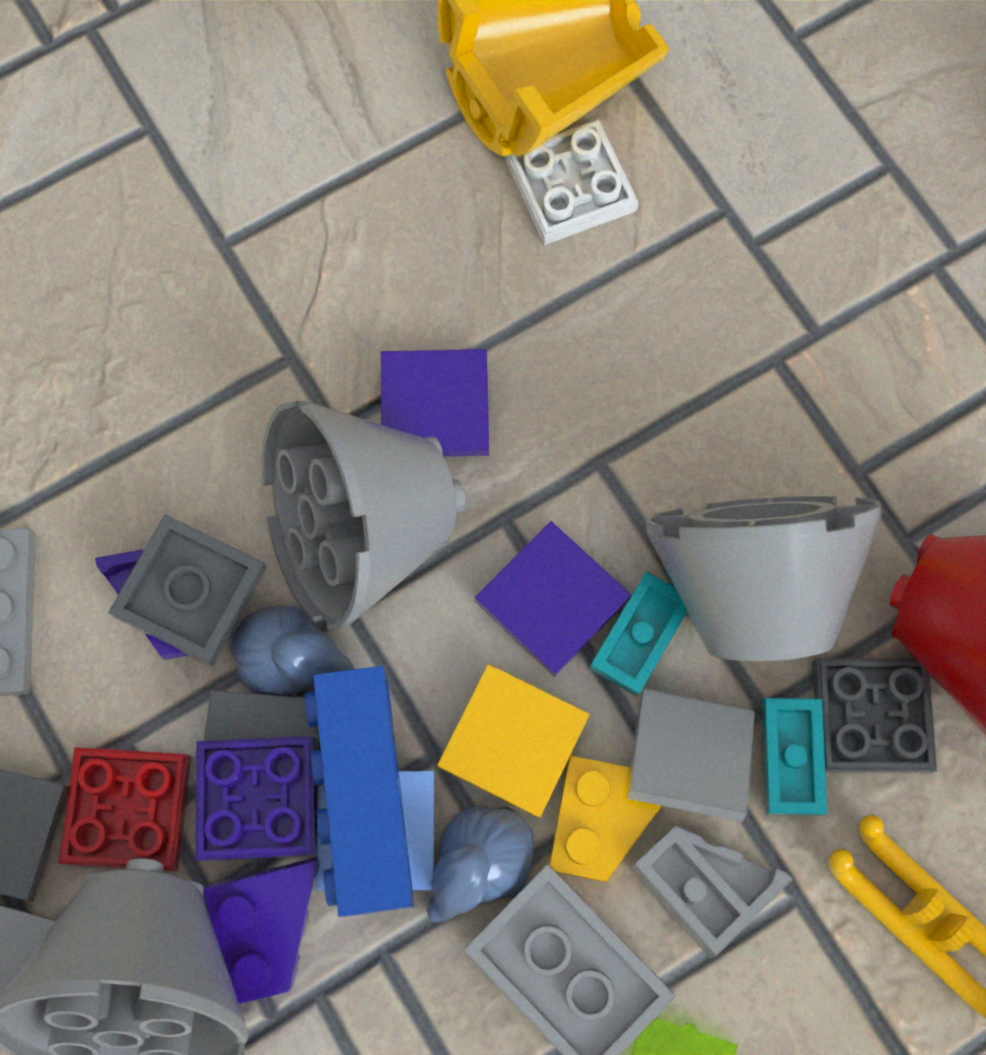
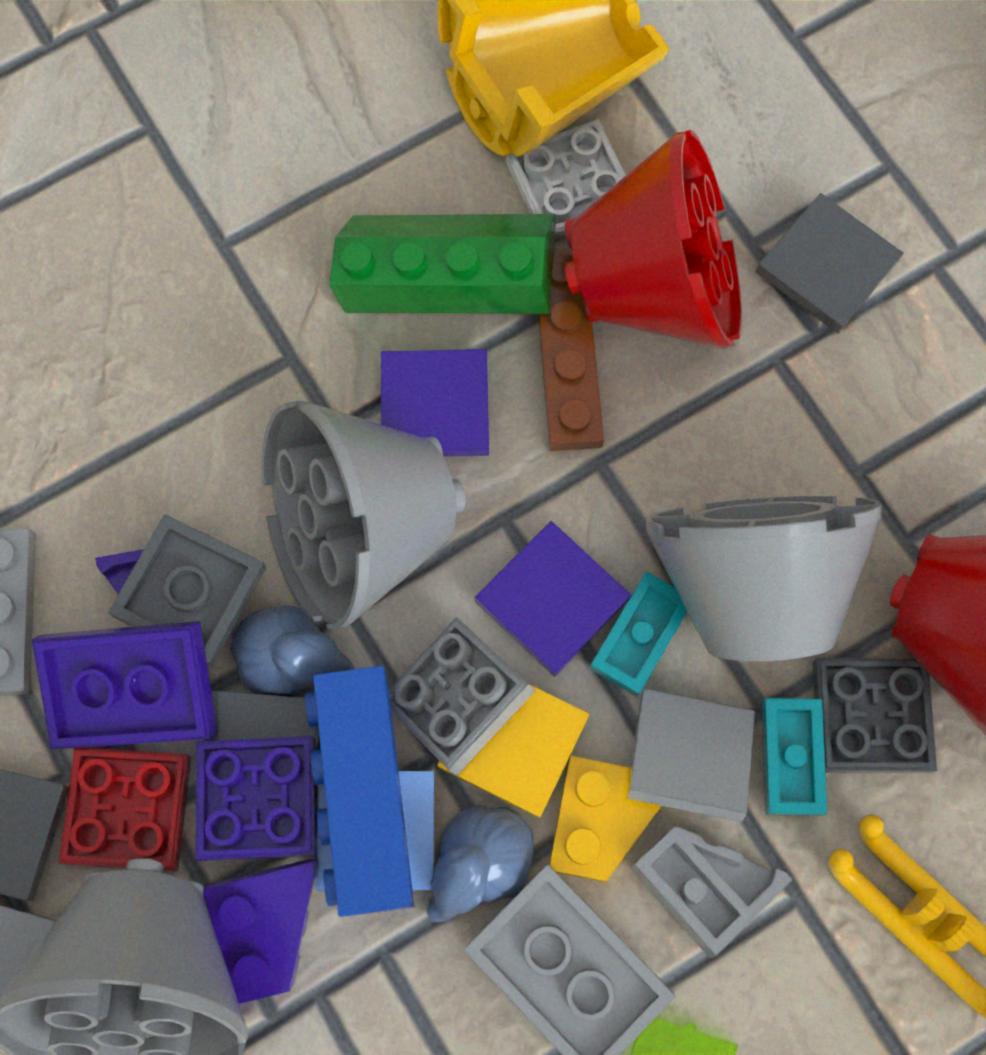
none -> dark purple tile [31,621,218,749]
none -> green slope [329,214,556,314]
none -> light grey tile [389,617,536,776]
none -> dark orange plate [538,247,604,451]
none -> red cone [565,130,742,348]
none -> dark grey tile [755,193,904,333]

